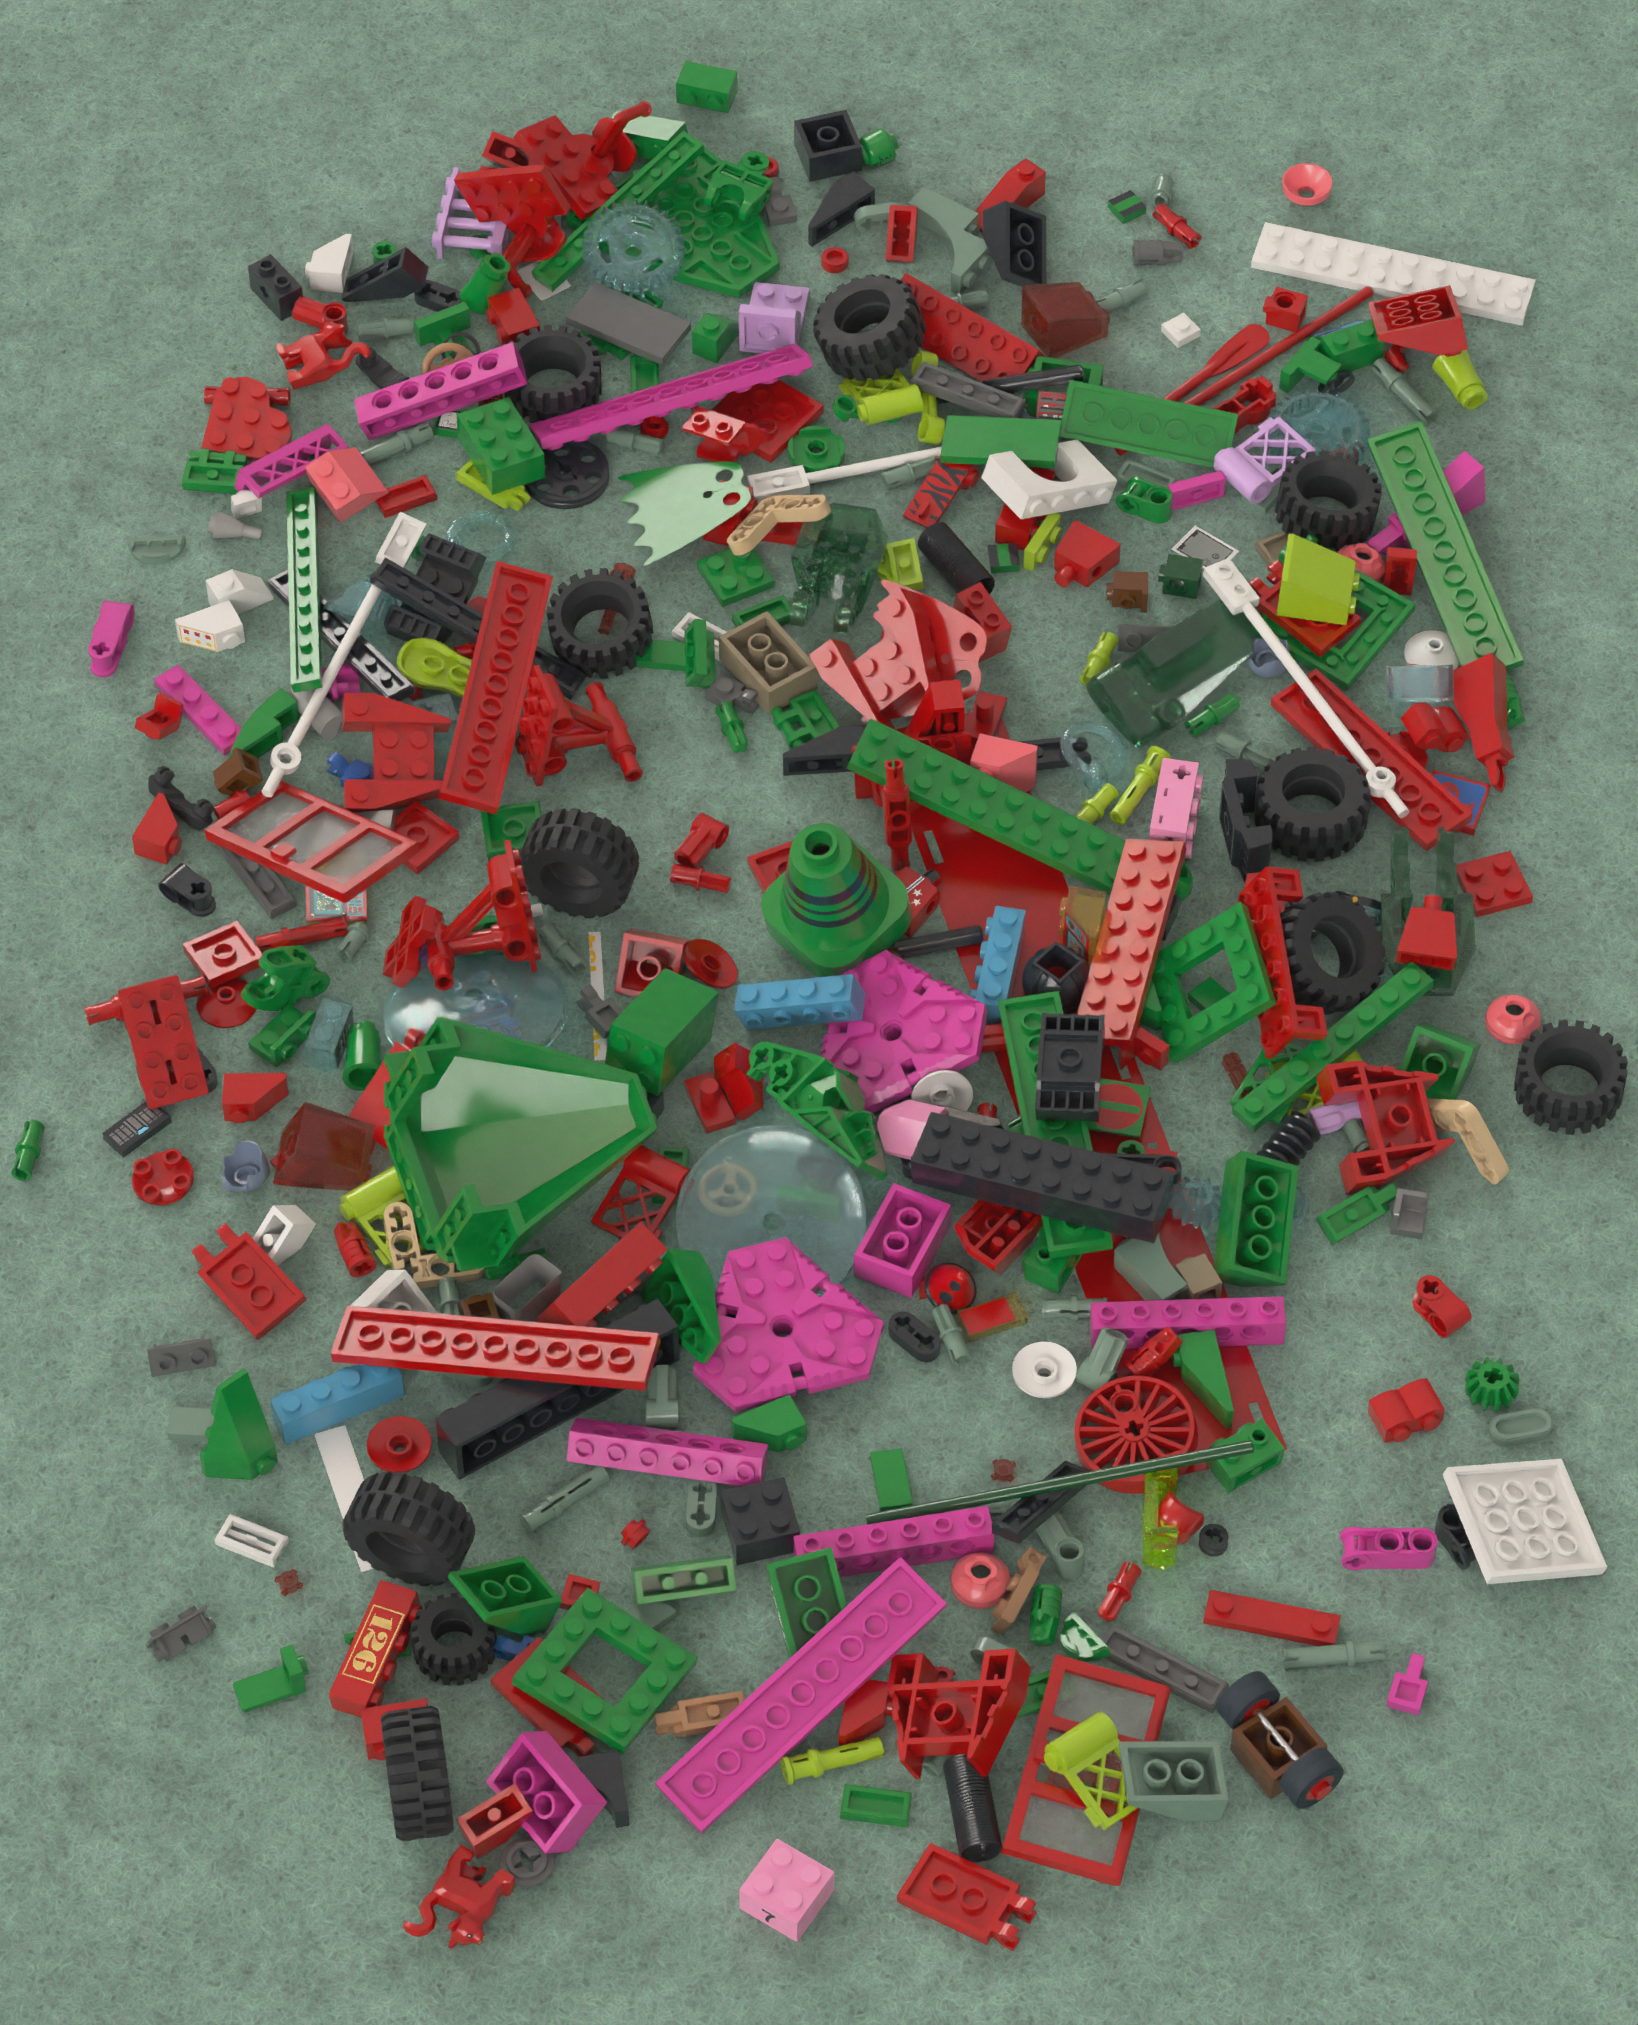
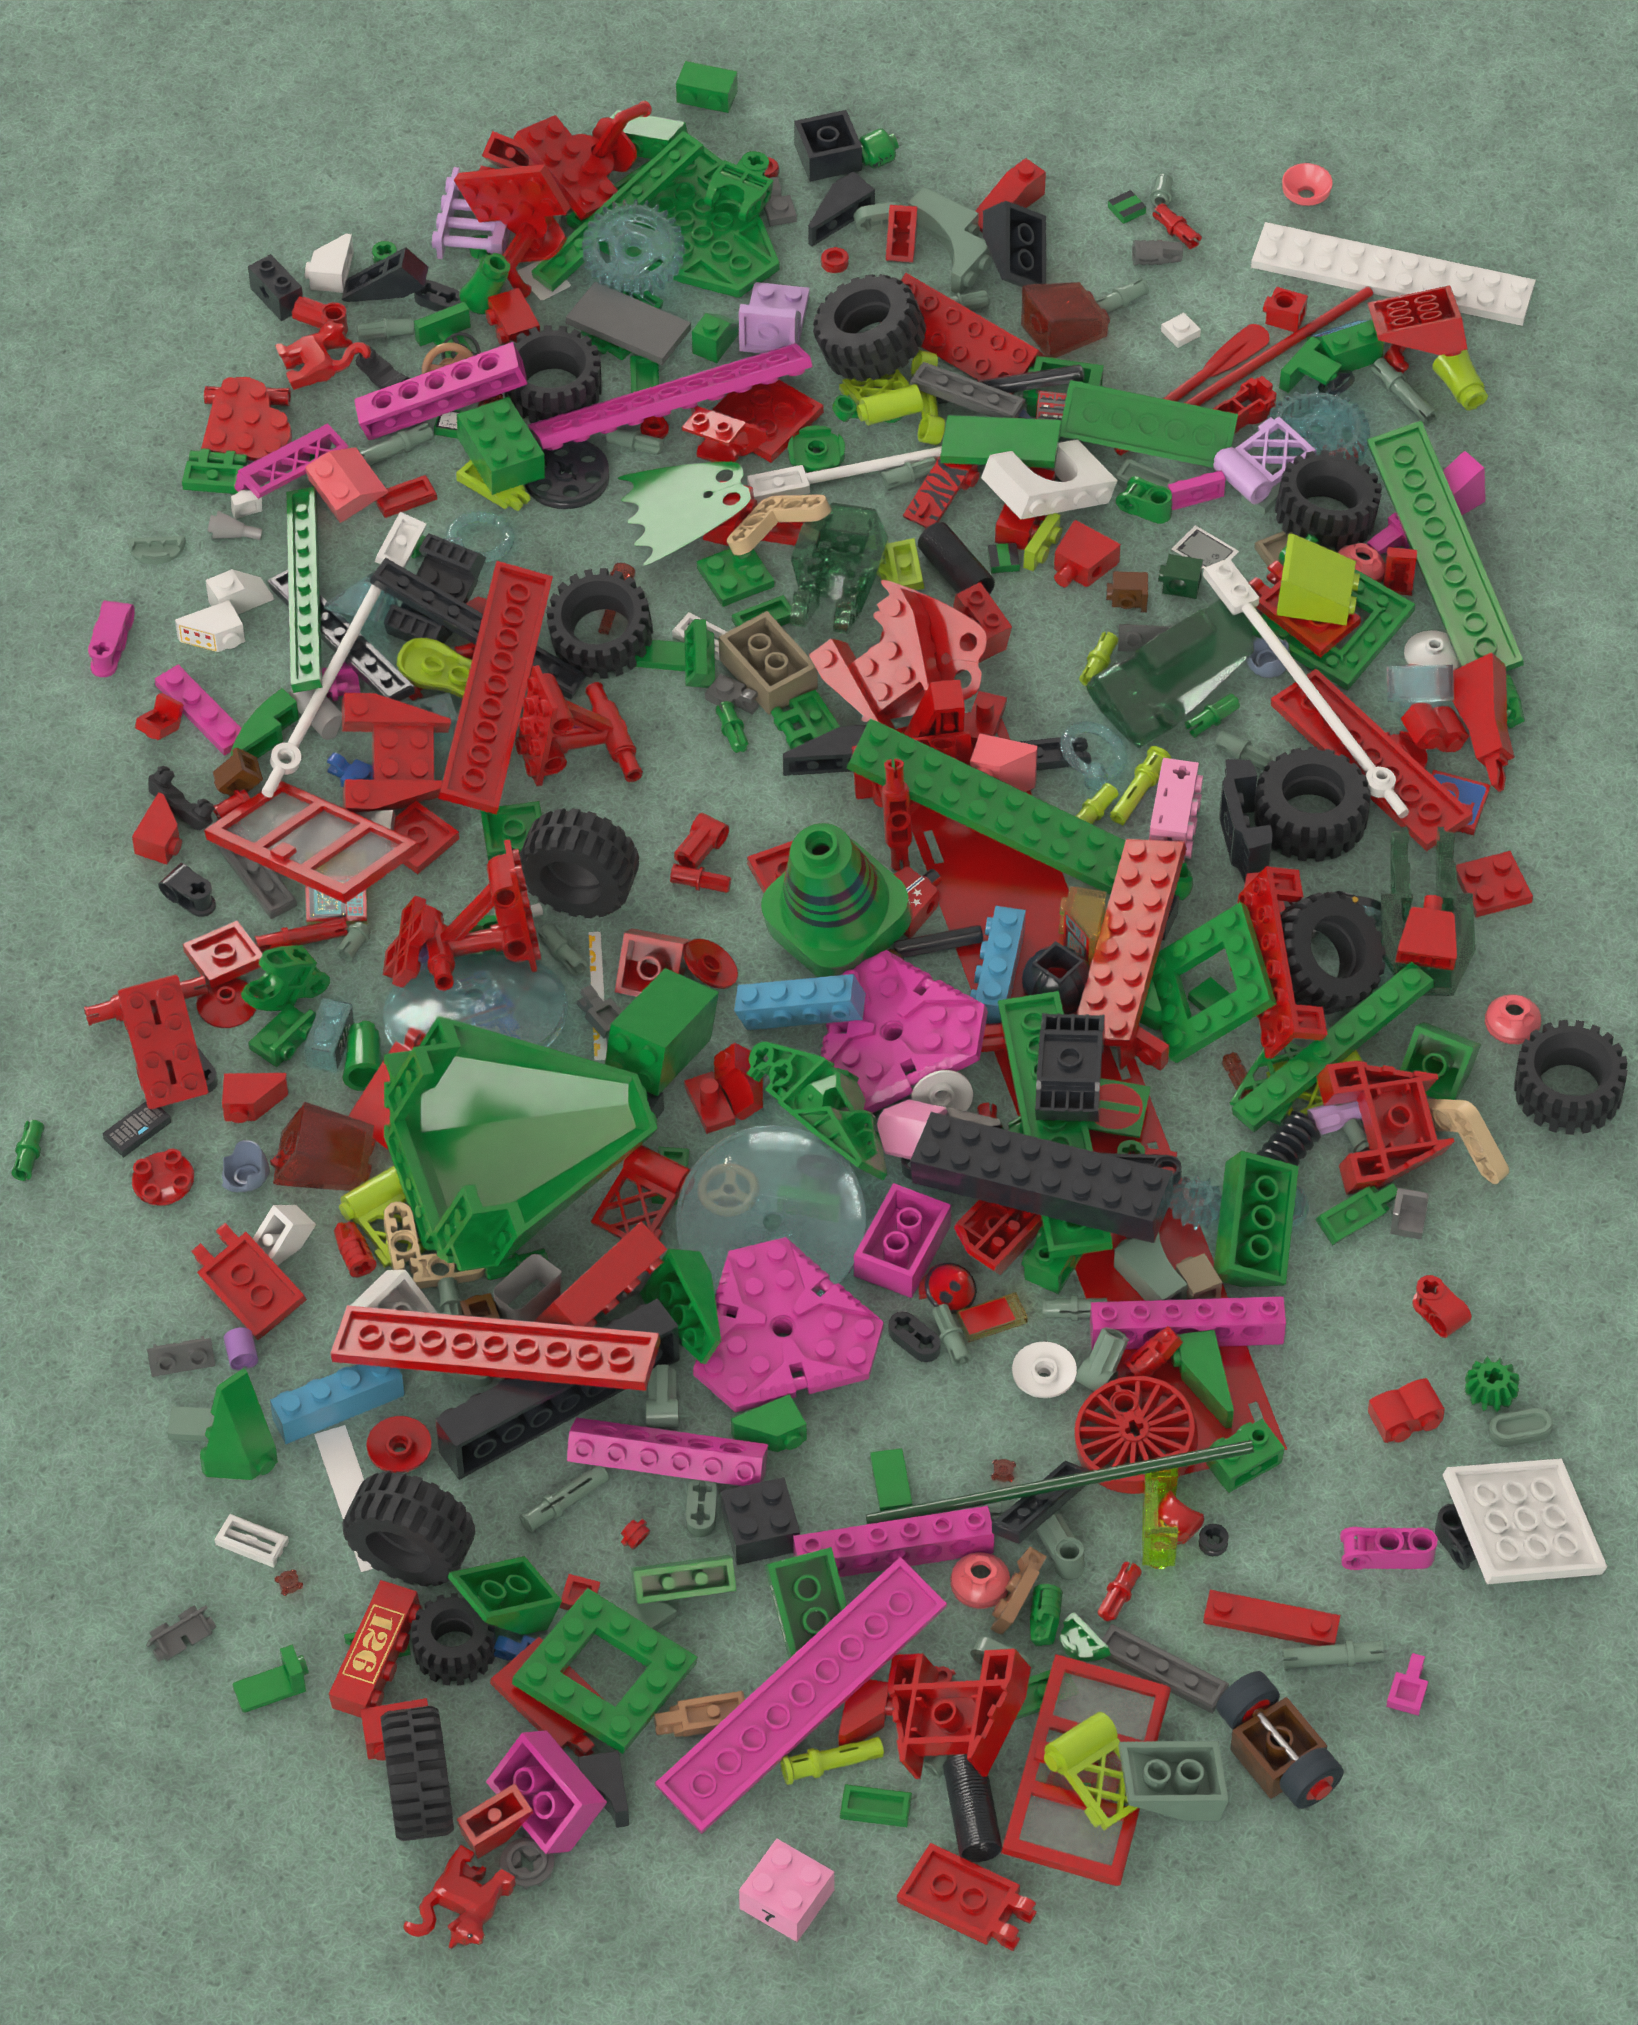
none -> medium lavender beam [224,1328,258,1370]

